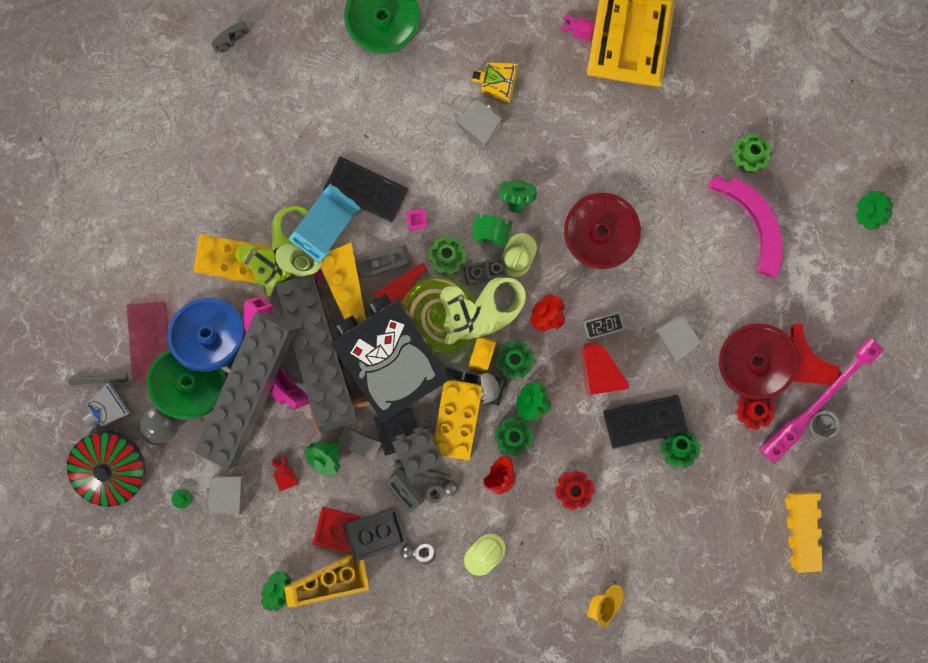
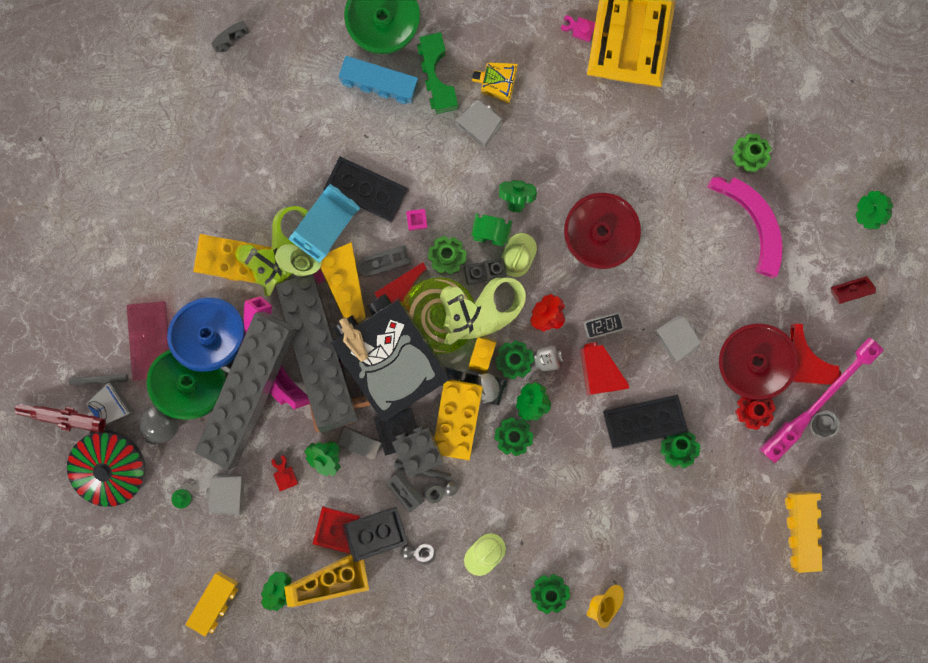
red piece [483,456,516,494] -> none
red plant [555,470,595,510] -> none
none -> piece [14,404,106,432]
none -> yellow brick [185,571,239,637]
none -> dark azure brick [339,56,419,105]
none -> tan piece [339,317,368,362]
none -> green arch [417,32,458,115]
none -> green plant [530,574,570,614]
none -> light grey head [534,345,564,372]
none -> dark red plate [831,276,876,304]

